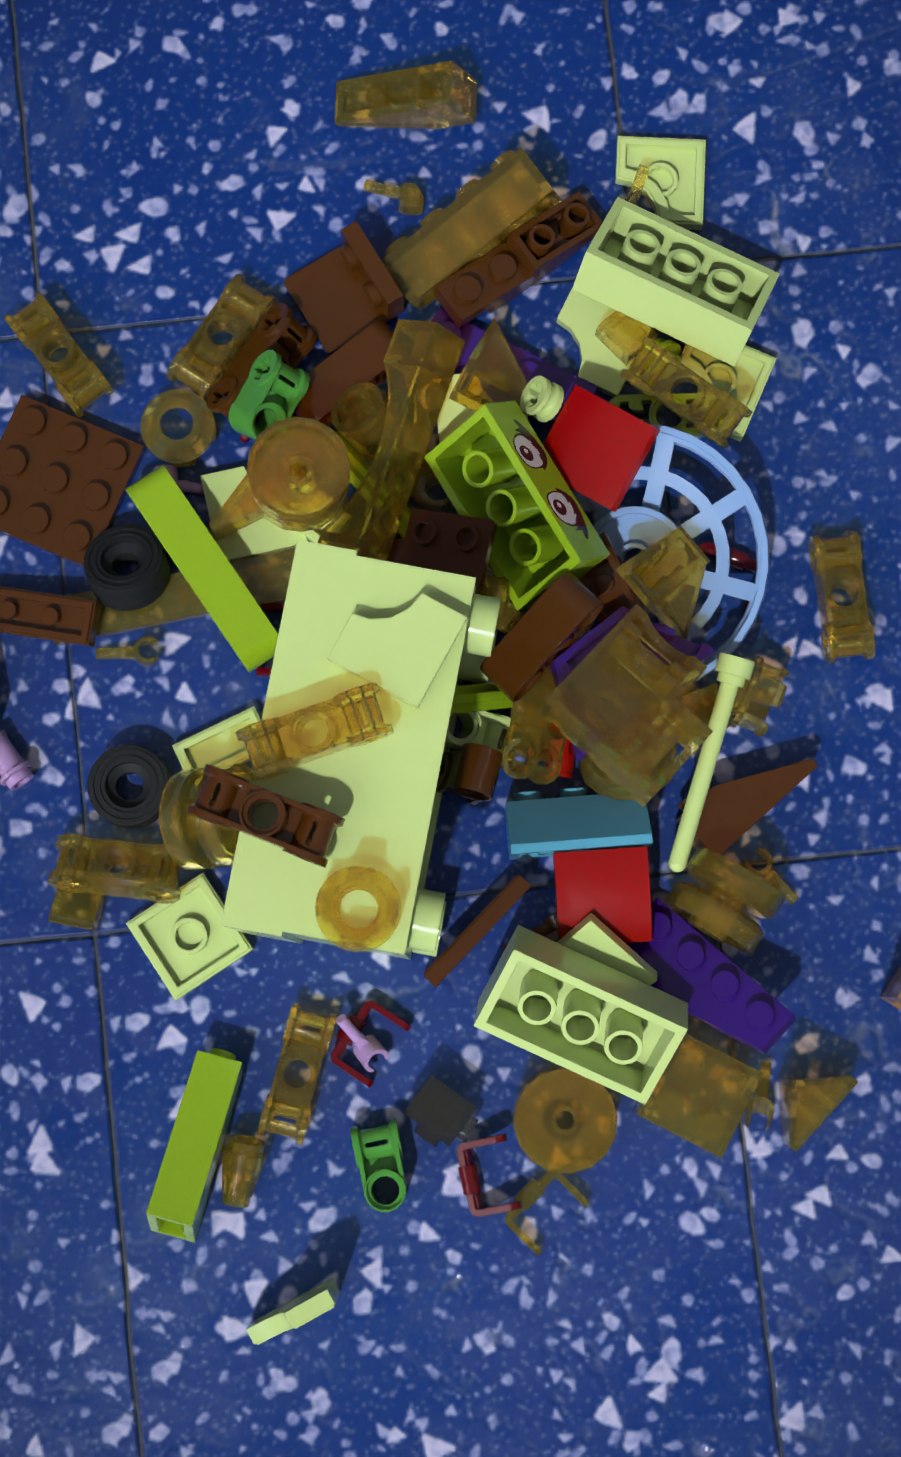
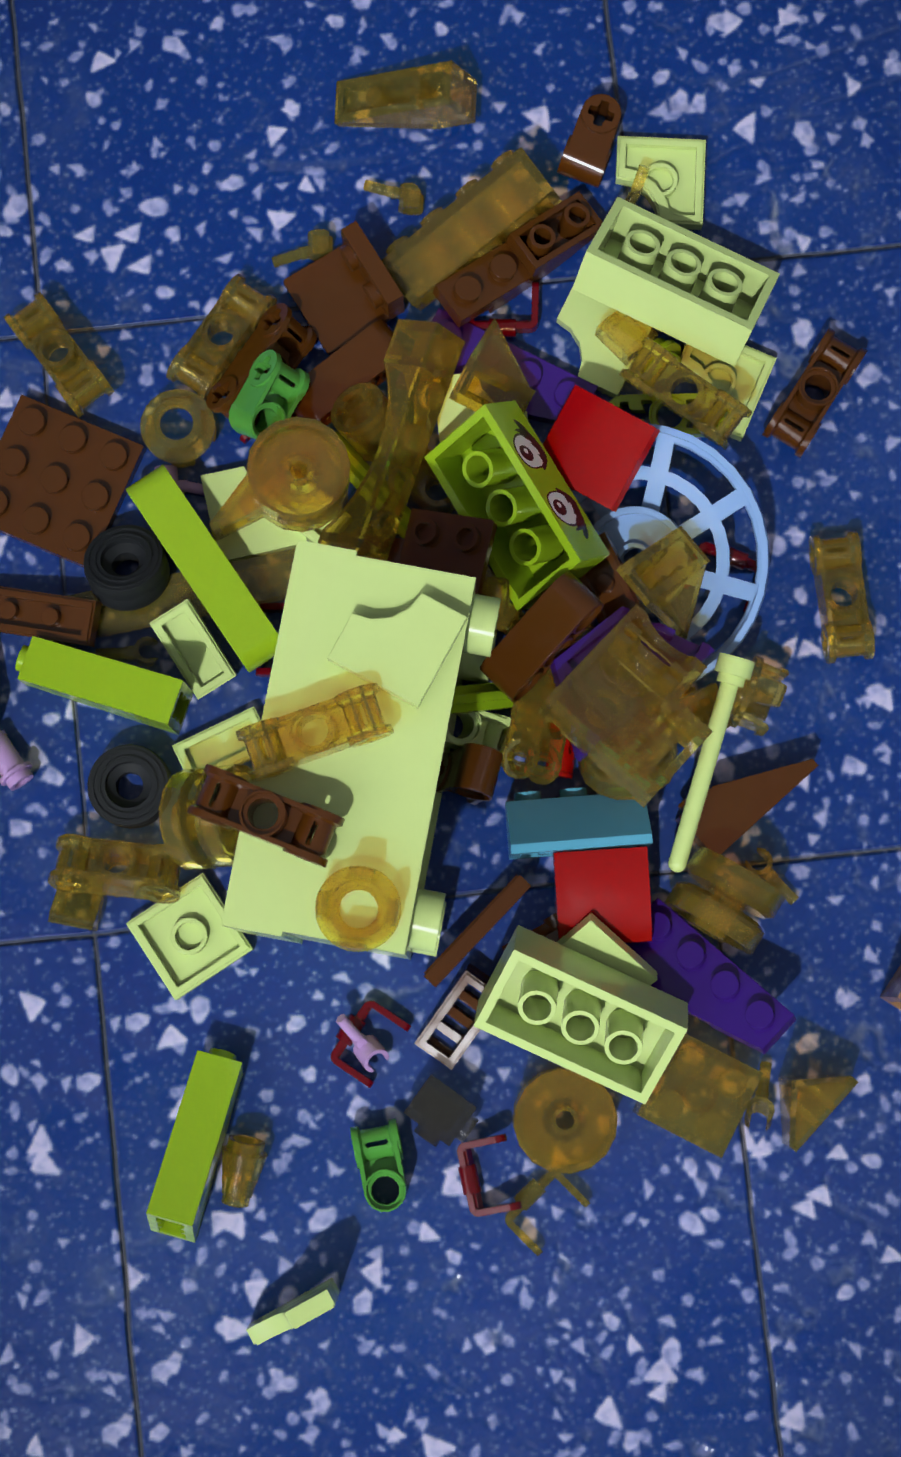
clear yellow piece [257,1003,338,1146] -> none
yellowish green bush [520,376,564,422] -> none
none -> lime slope [15,636,194,735]
none -> yellowish green tile [149,598,237,700]
none -> clear yellow hand [272,229,333,268]
none -> slope [414,964,490,1070]
none -> dark red piece [468,282,539,337]
none -> reddish brown piece [557,94,621,188]
none -> reddish brown piece [762,327,868,458]

